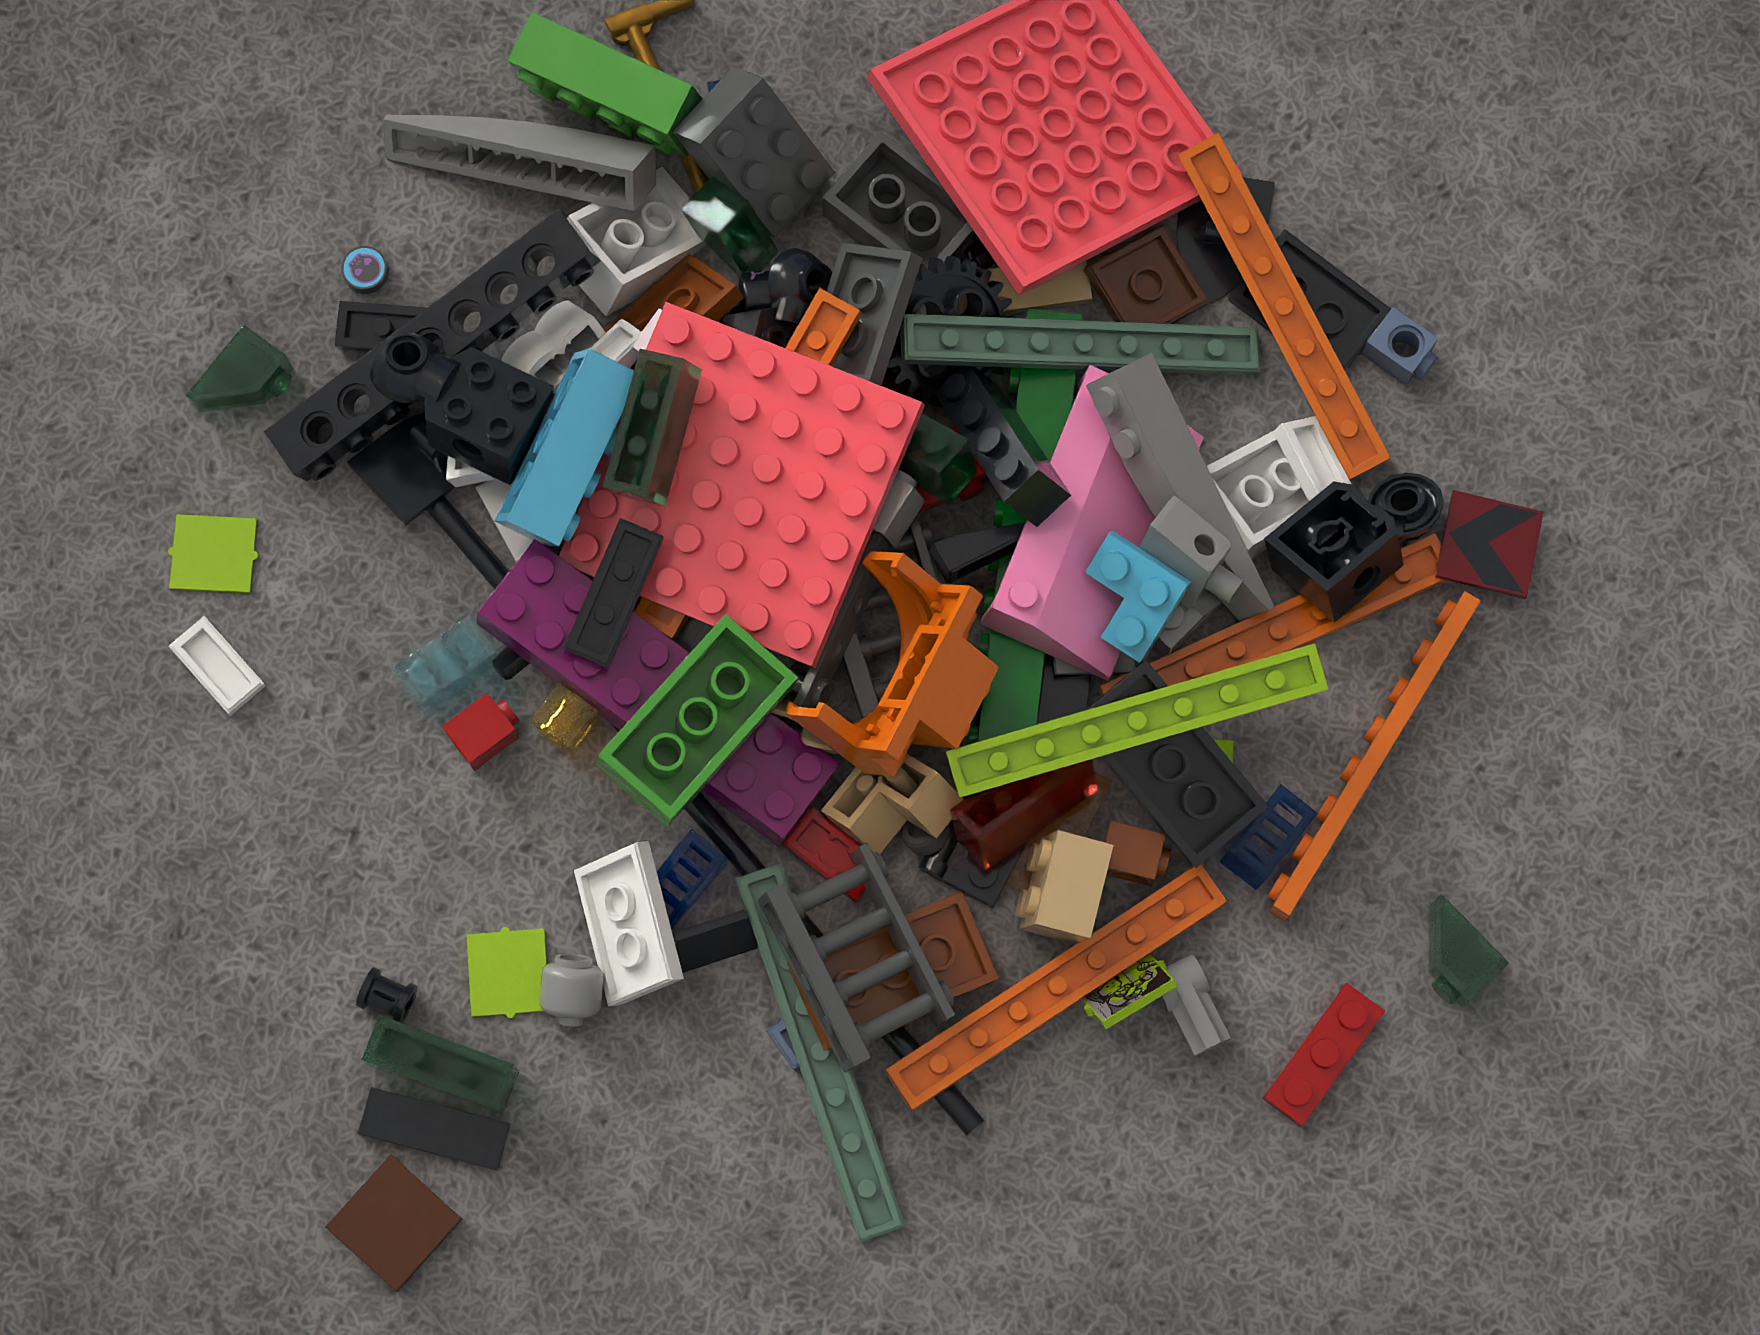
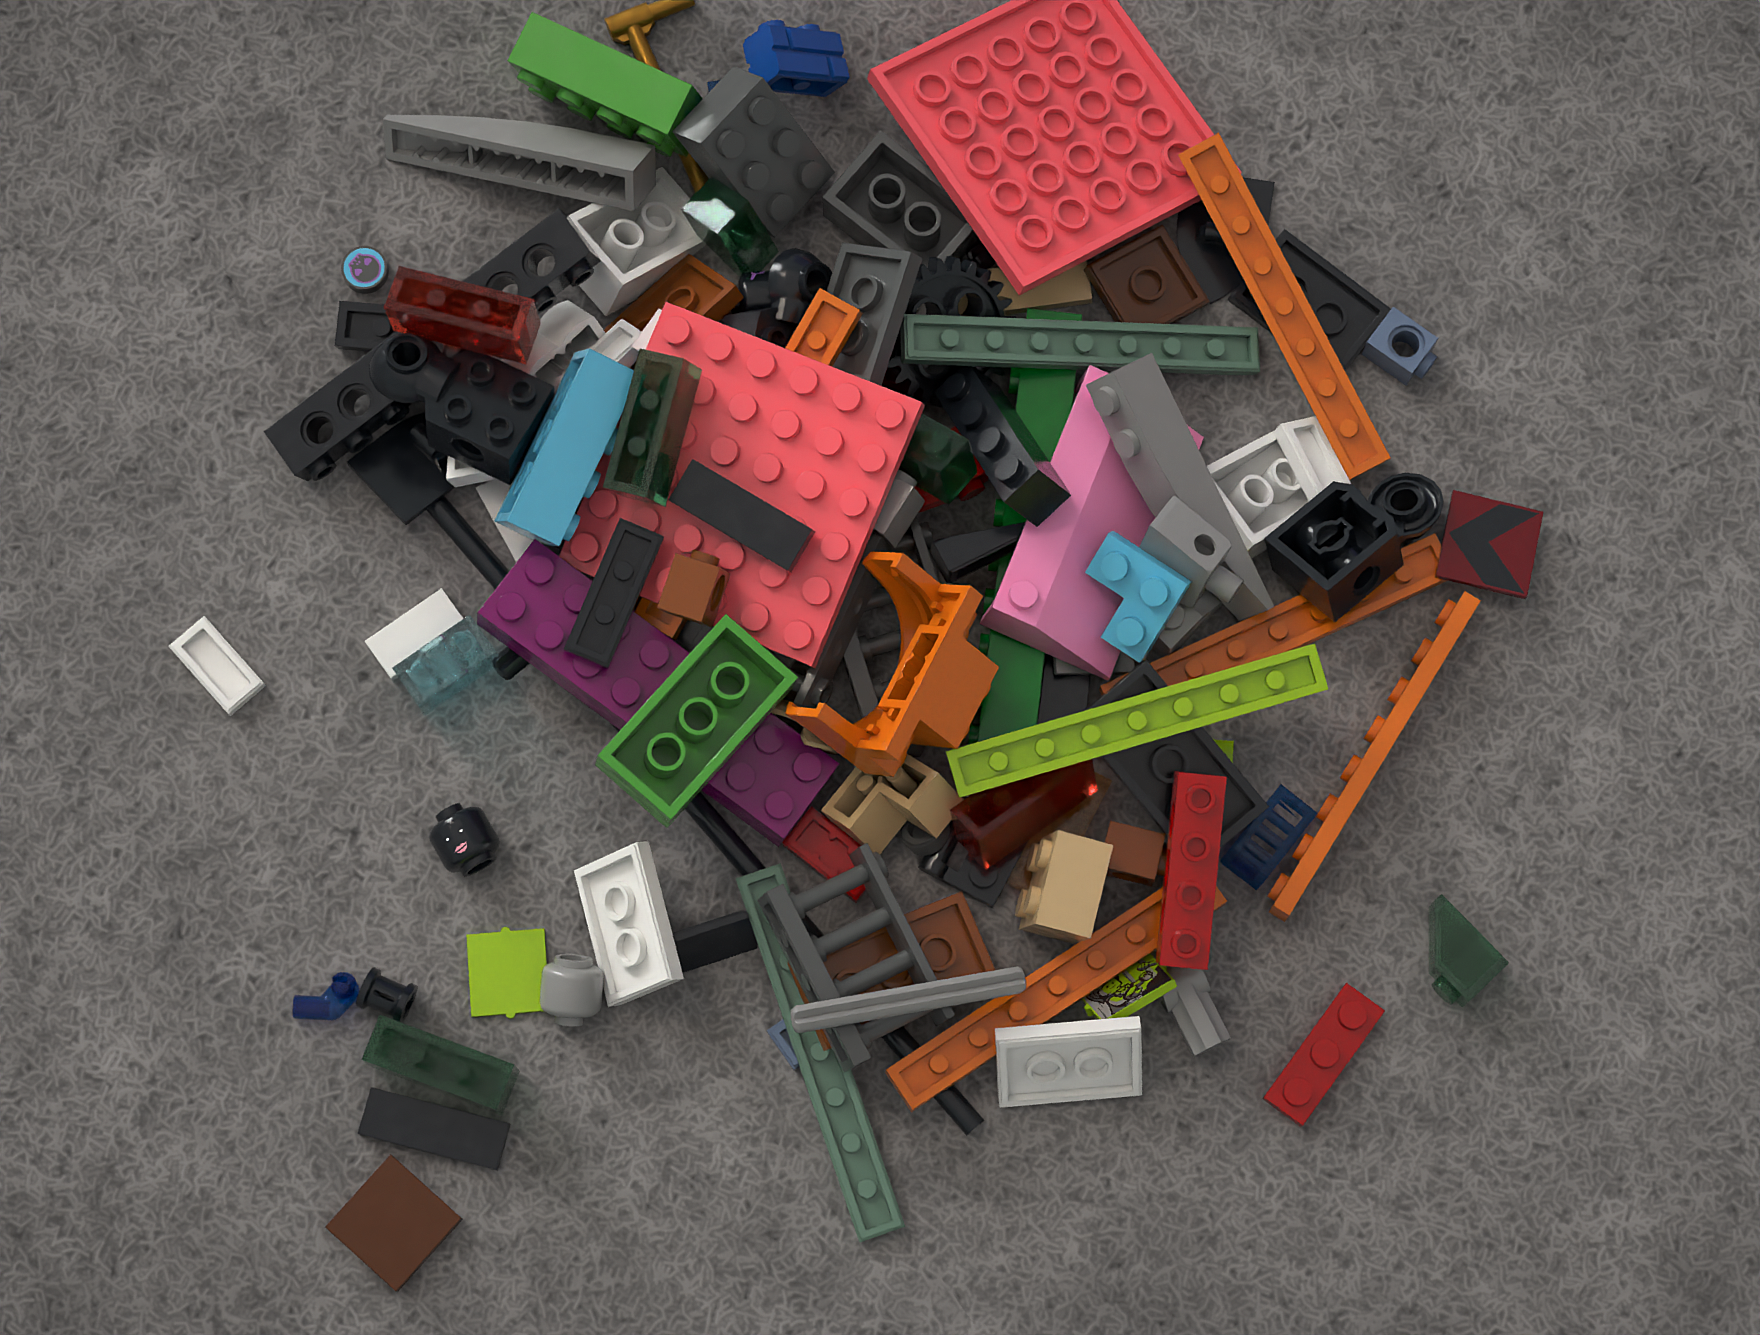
lime piece [168,514,259,594] -> none
clear green slope [186,325,294,413] -> none
red brick [442,693,519,771] -> none
clear yellow brick [531,683,600,757] -> none
clear blue slope [657,829,728,930] -> none
none -> clear blue arm [292,972,359,1021]
none -> white tile [365,588,469,681]
none -> clear red brick [384,266,541,364]
none -> black head [429,803,500,877]
none -> dark orange brick [657,550,730,628]
none -> black tile [668,459,815,572]
none -> blue brick [743,20,850,97]
none -> light grey axle [791,966,1026,1033]
none -> white tile [995,1016,1142,1108]
none -> red brick [1155,771,1227,970]

